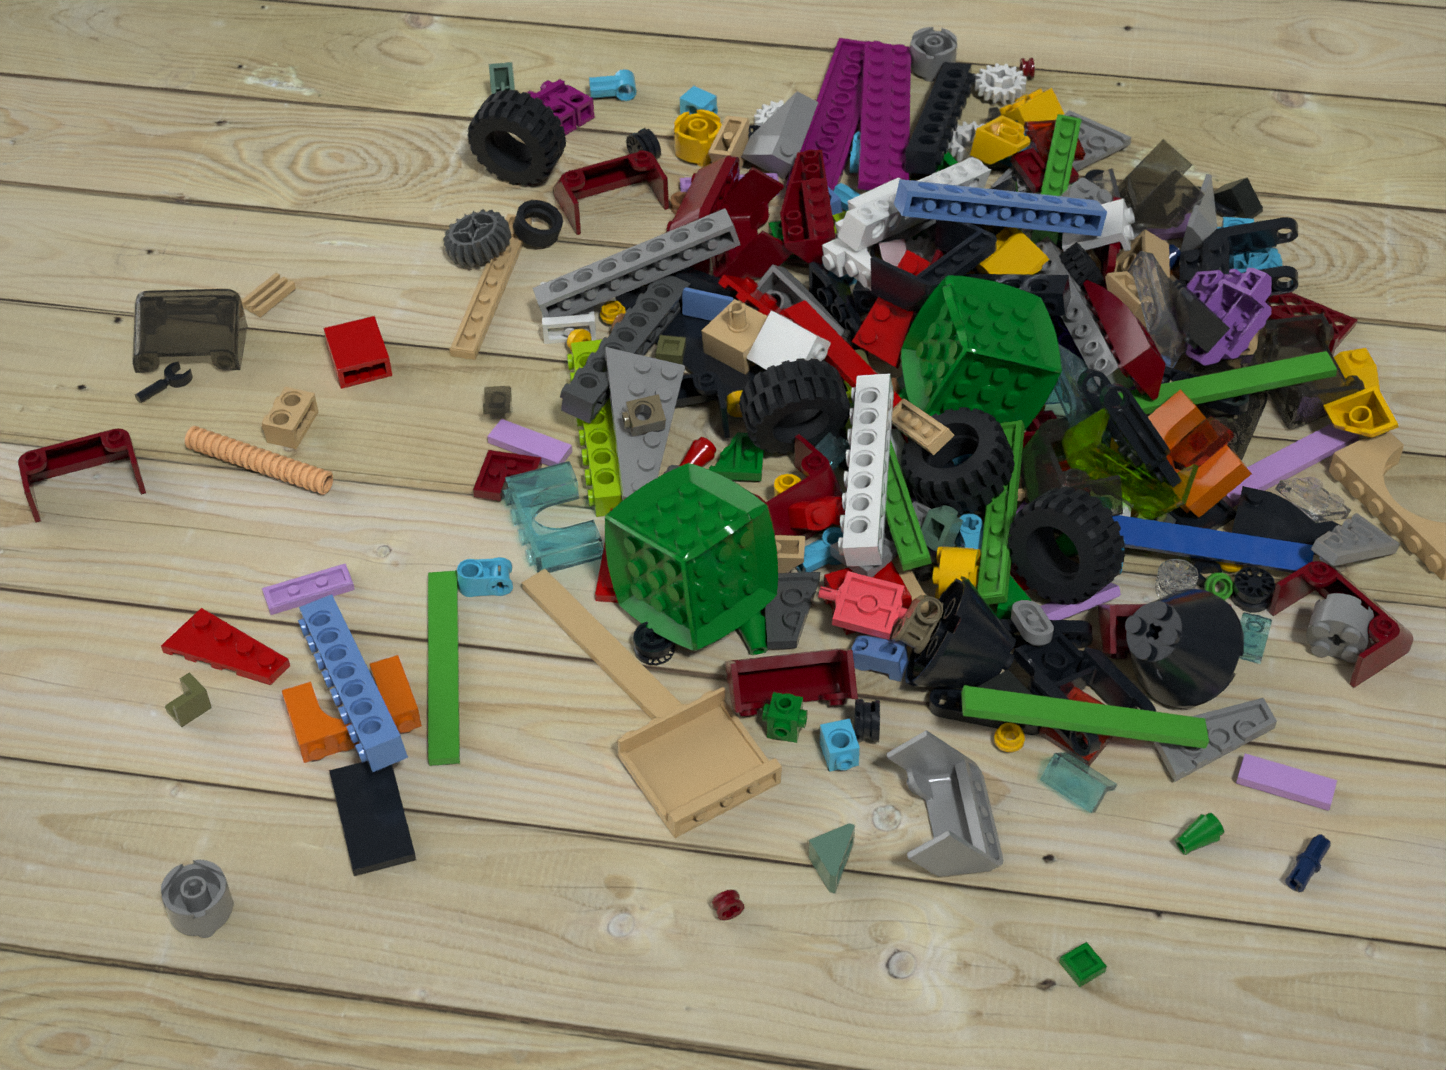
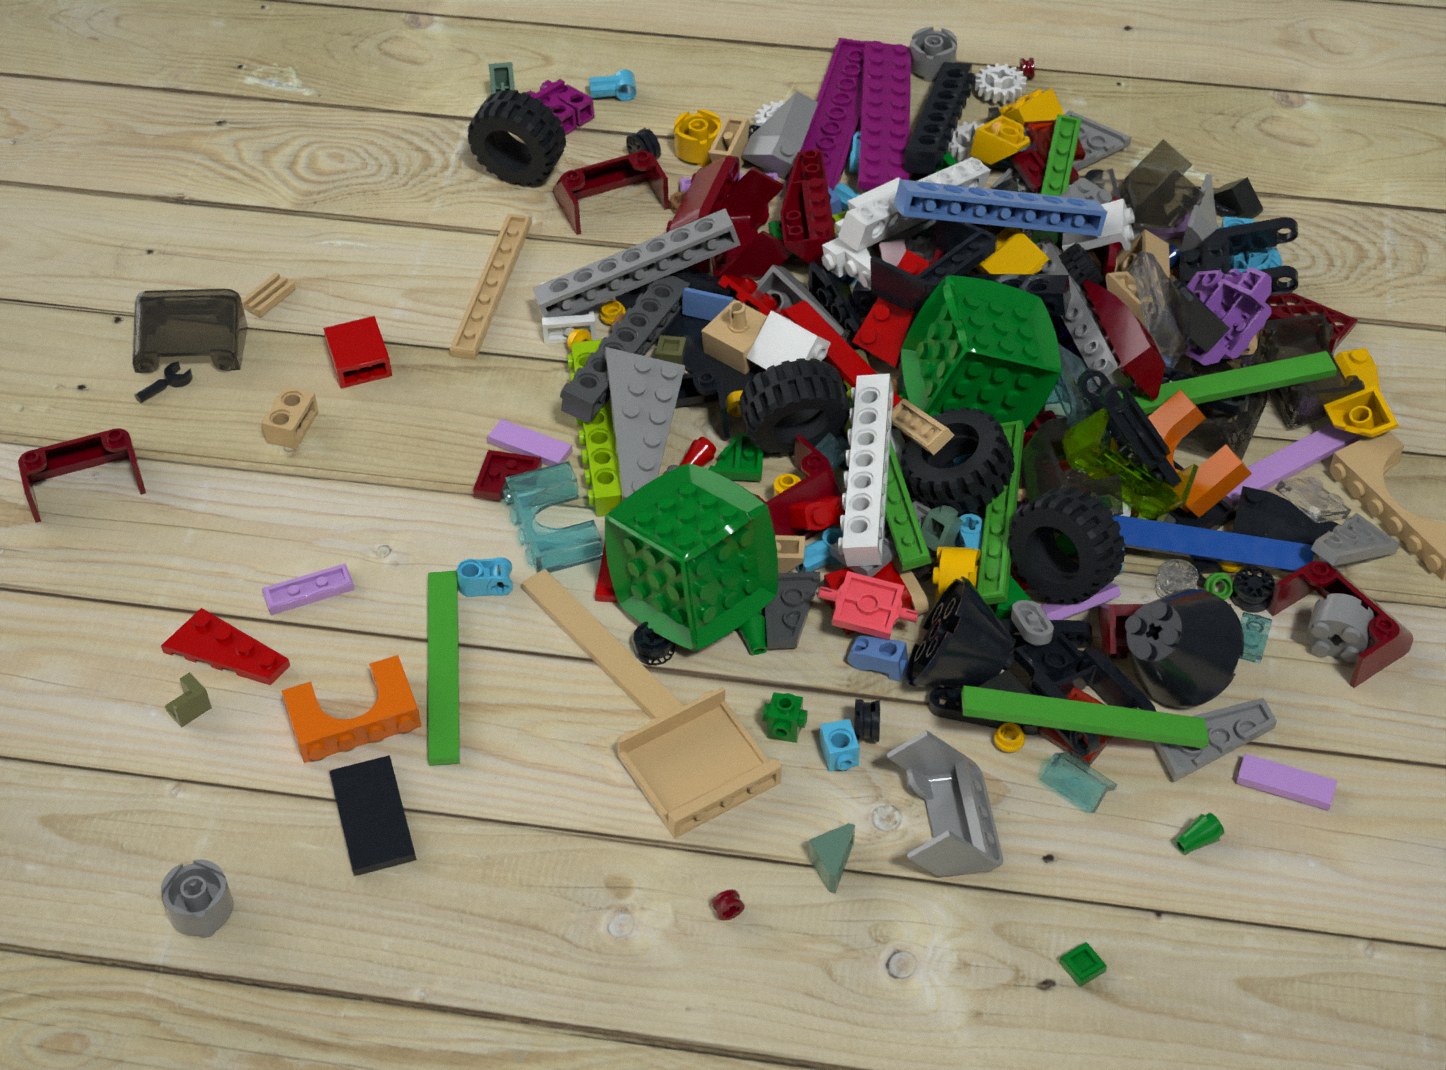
light nougat piece [185,426,333,495] -> none
medium blue brick [298,594,408,772] -> none
dark grey gear [443,209,512,267] -> none
clear smoke bracket [483,386,513,419] -> none
black tyre [513,200,563,247] -> none
dark tan brick [622,394,666,437] -> none
medium azure brick [679,86,718,115] -> none
dark red windscreen [725,648,858,716] -> none
dark tan piece [892,595,943,654] -> none
clear red plate [1169,416,1235,473] -> none
dark blue axle [1285,834,1331,892] -> none

